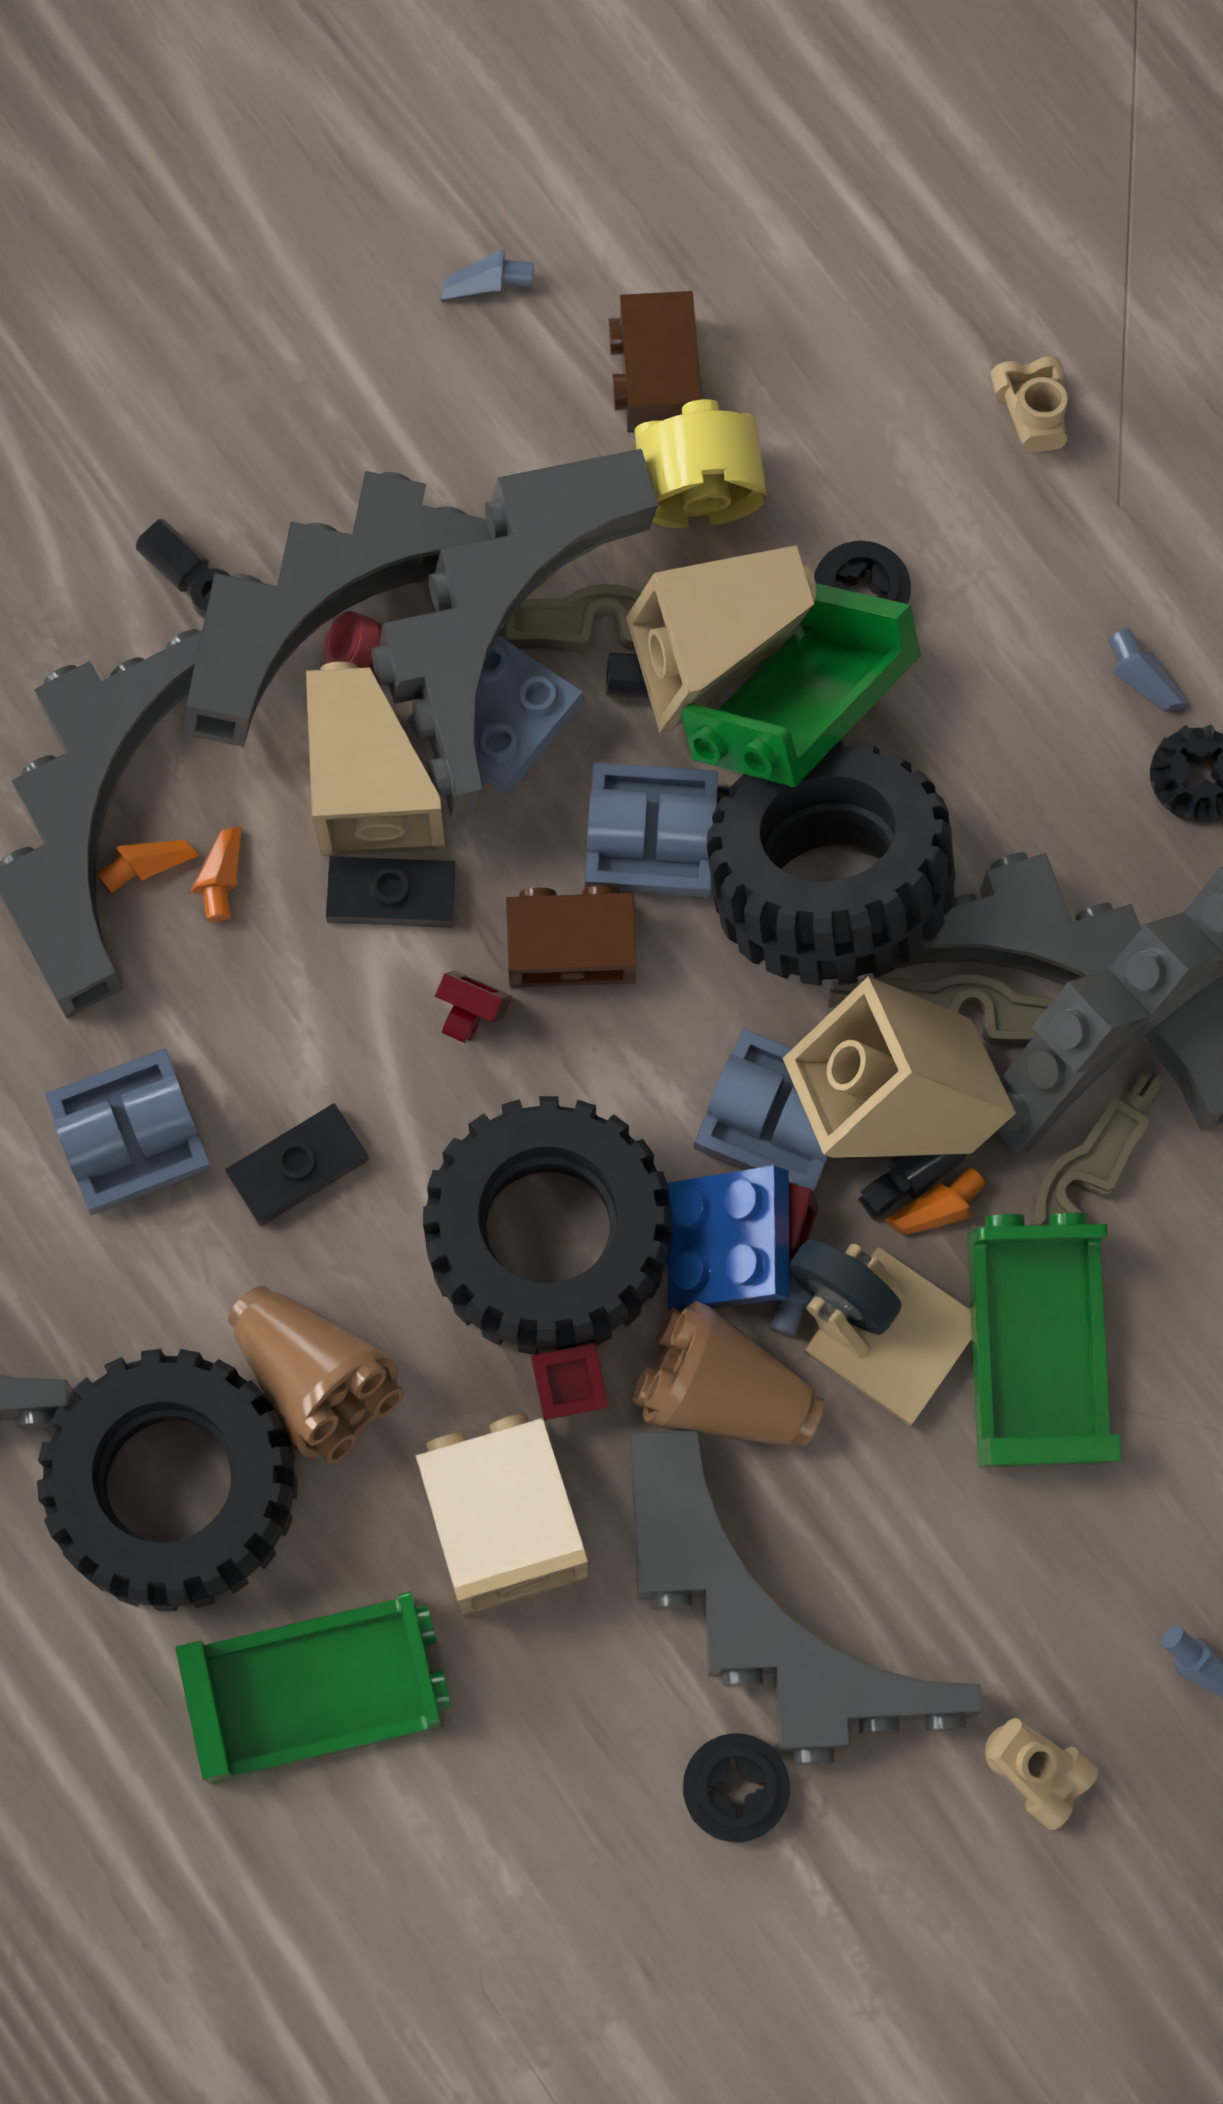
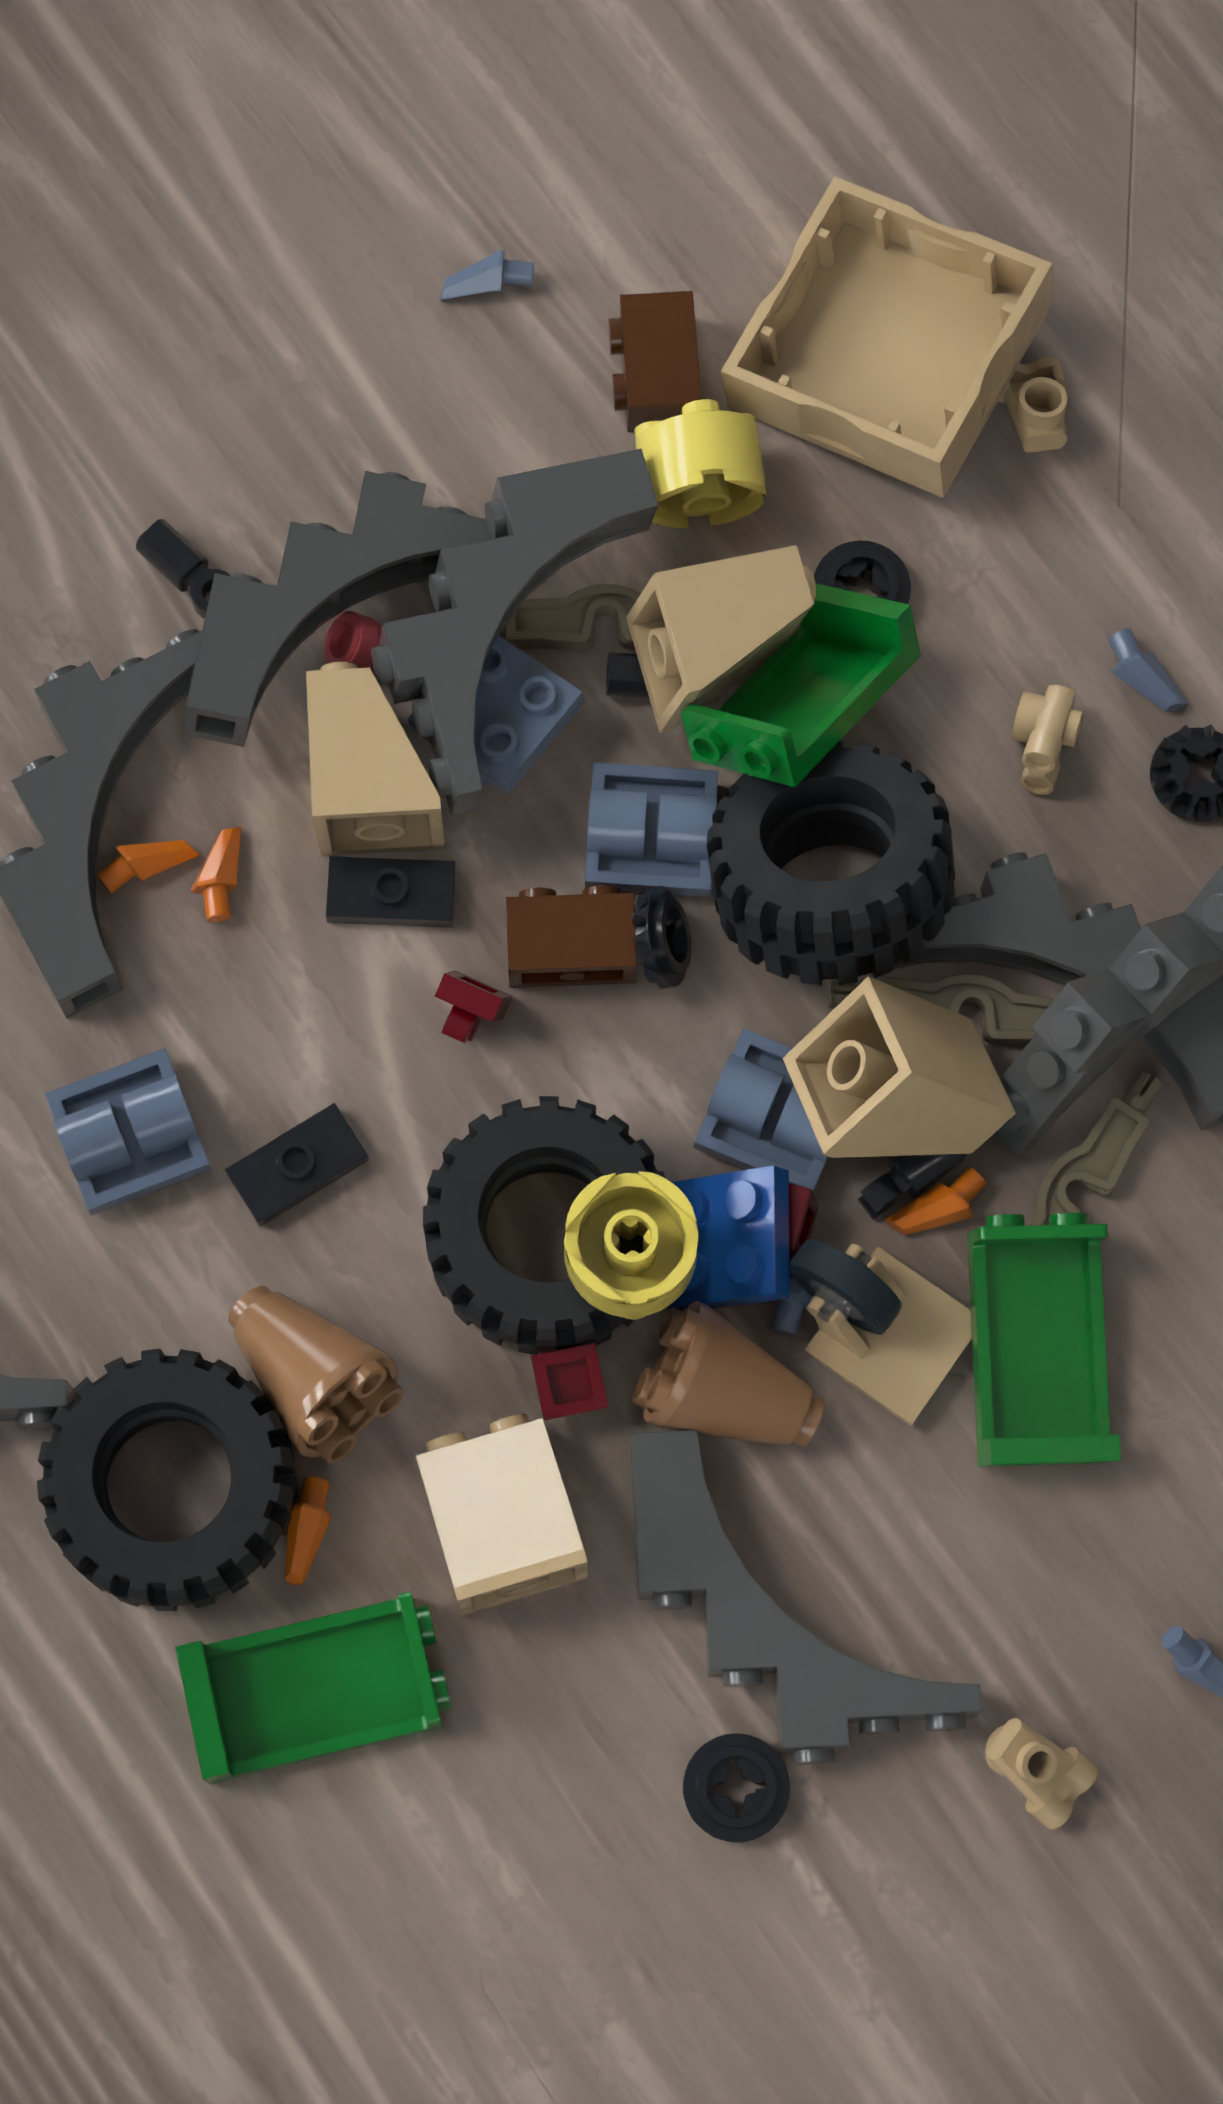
none -> orange bar [285,1477,332,1586]
none -> light yellow brick [564,1171,699,1320]
none -> black gear [631,886,691,989]
none -> tan tile [721,176,1054,498]
none -> tan plate [1012,685,1084,795]

